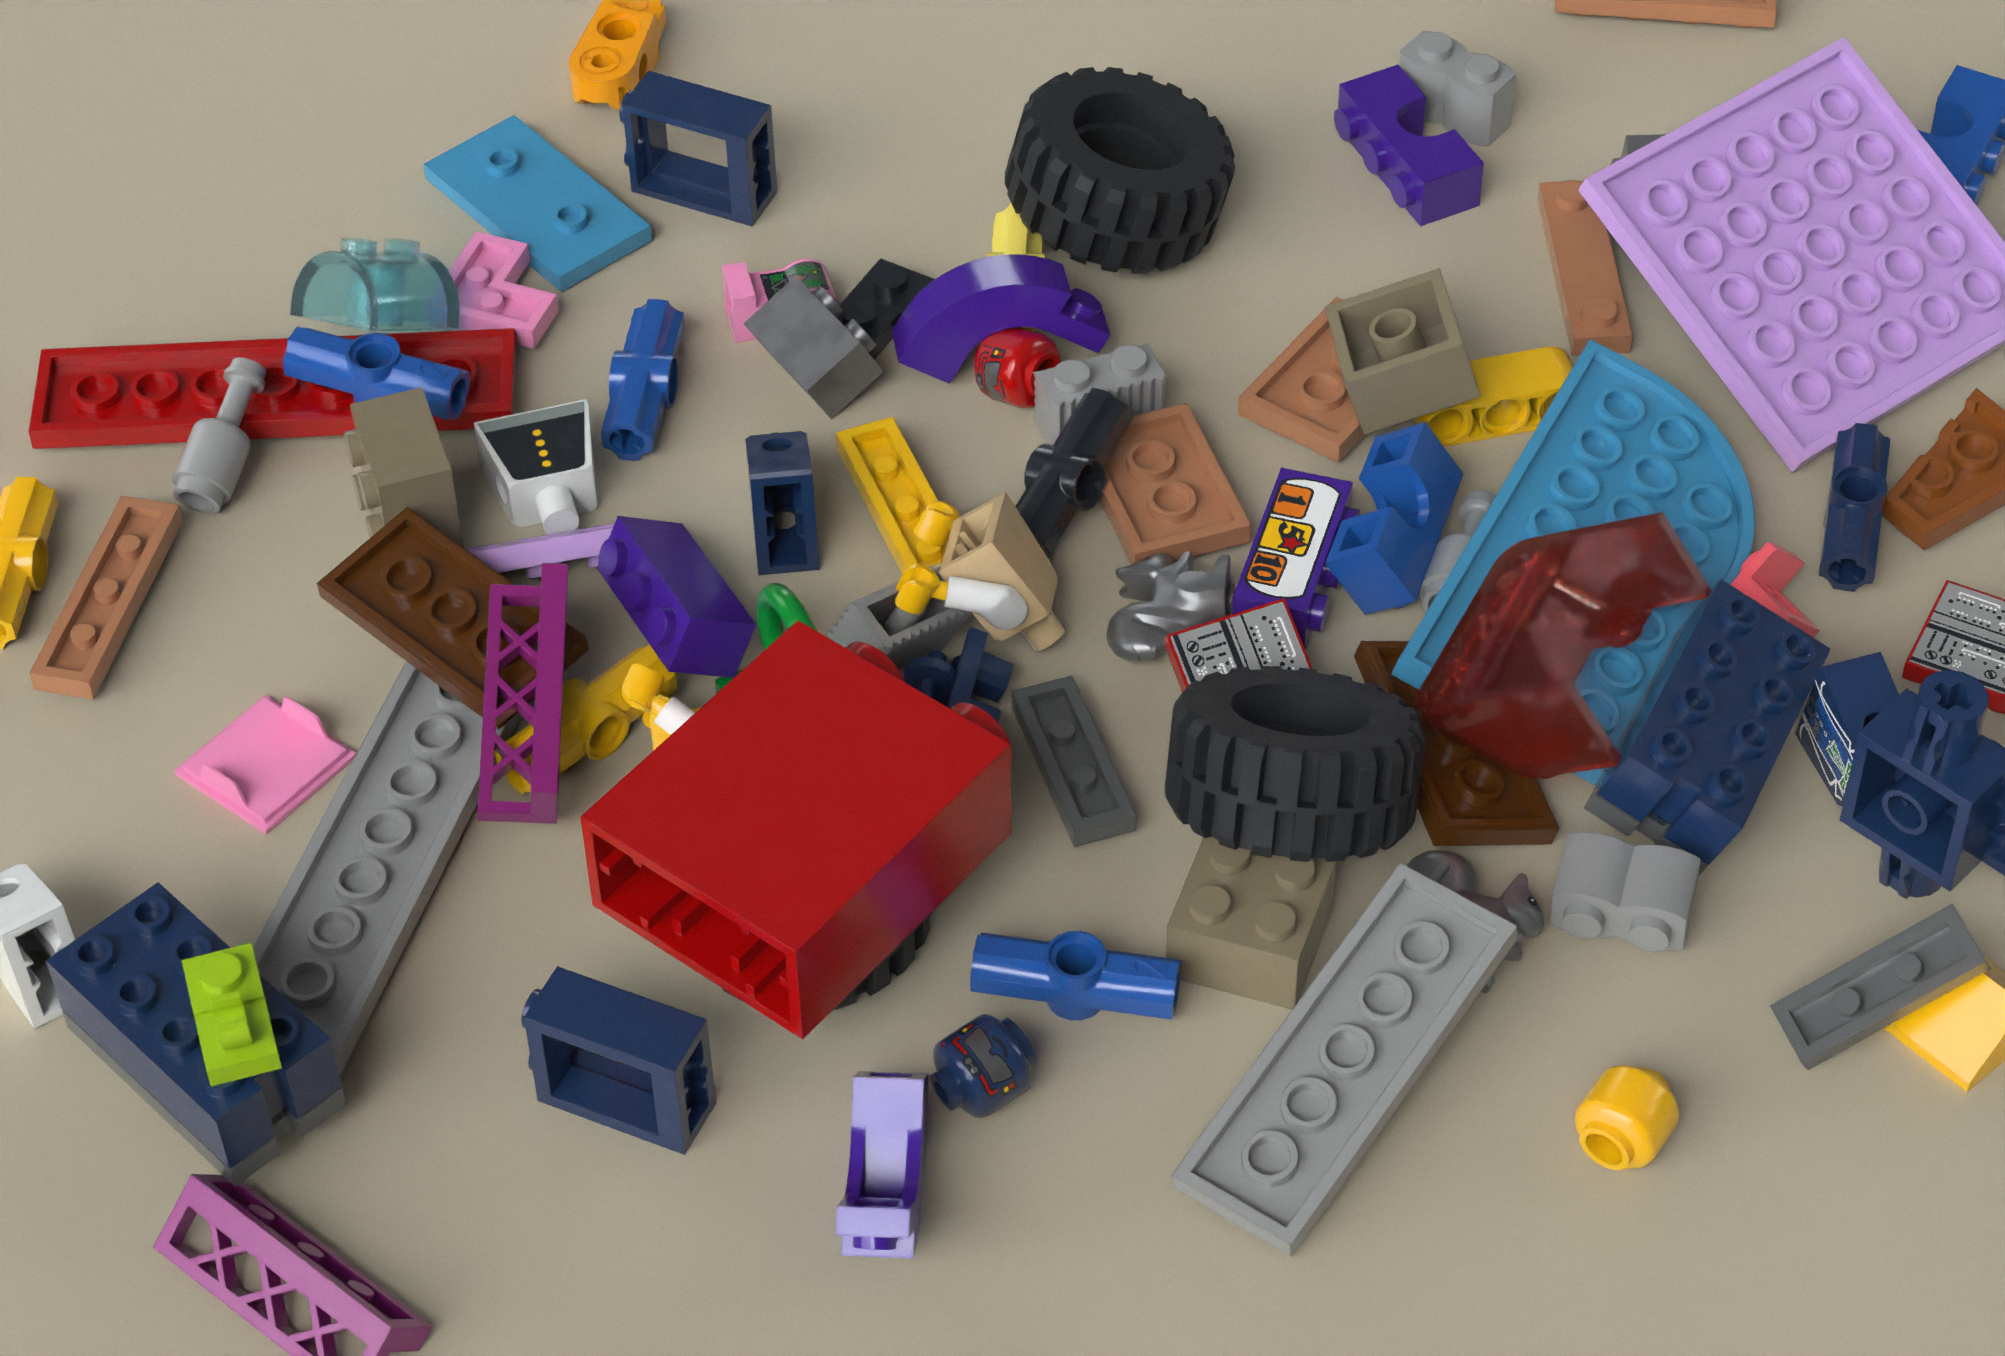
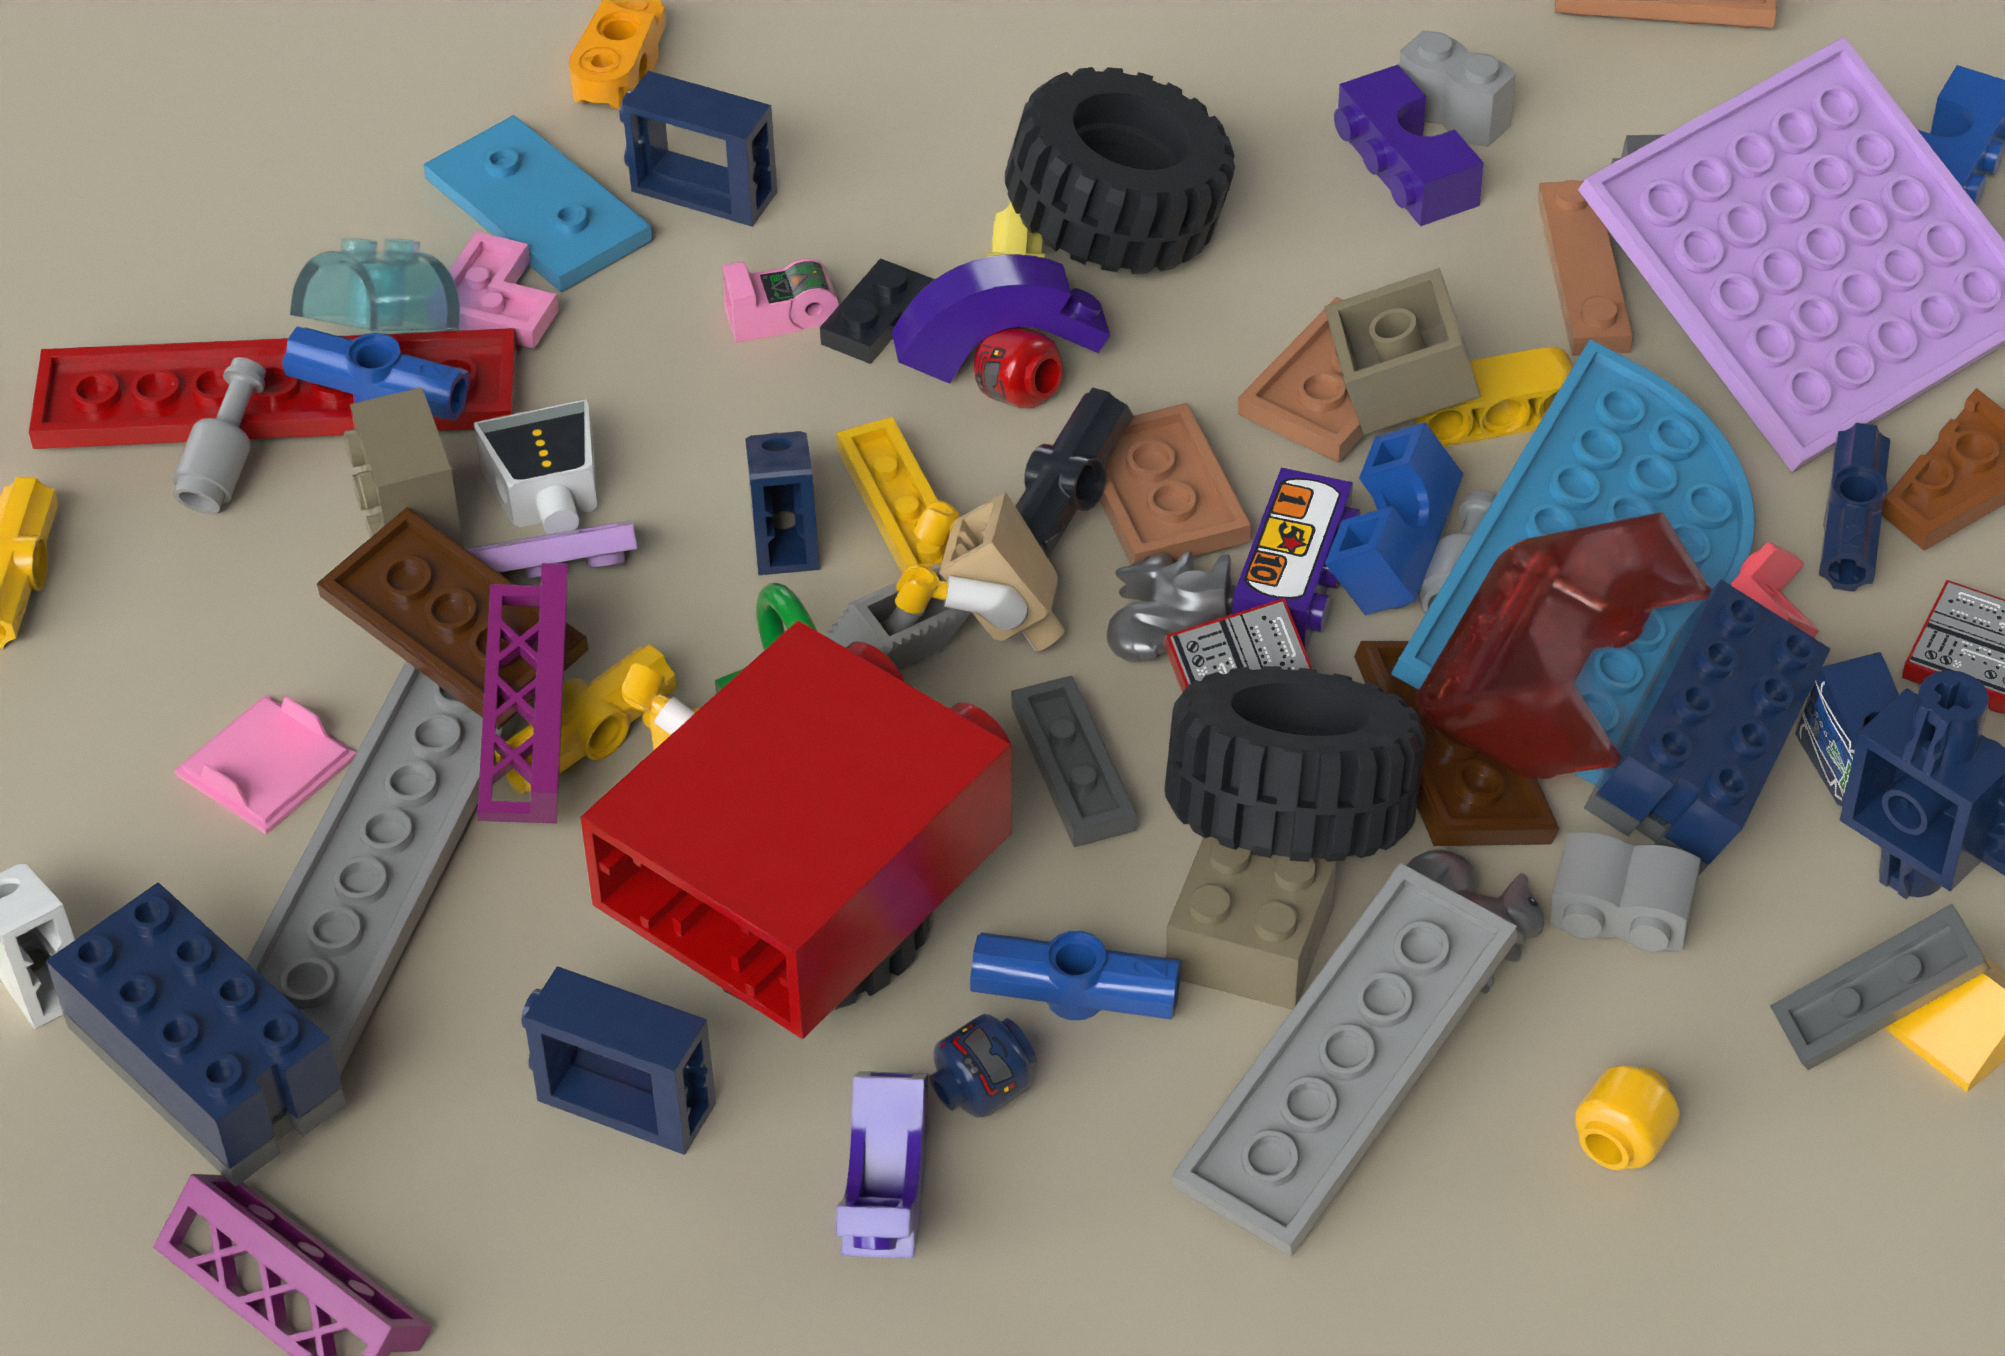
nougat plate [29,496,183,700] -> none
lime plate [181,943,282,1087] -> none
dark purple brick [597,516,756,678] -> none
blue piece [601,299,685,461] -> none
flat silver brick [743,276,884,419] -> none
dark blue hips [903,627,1014,722] -> none
light grey brick [1034,343,1166,445] -> none

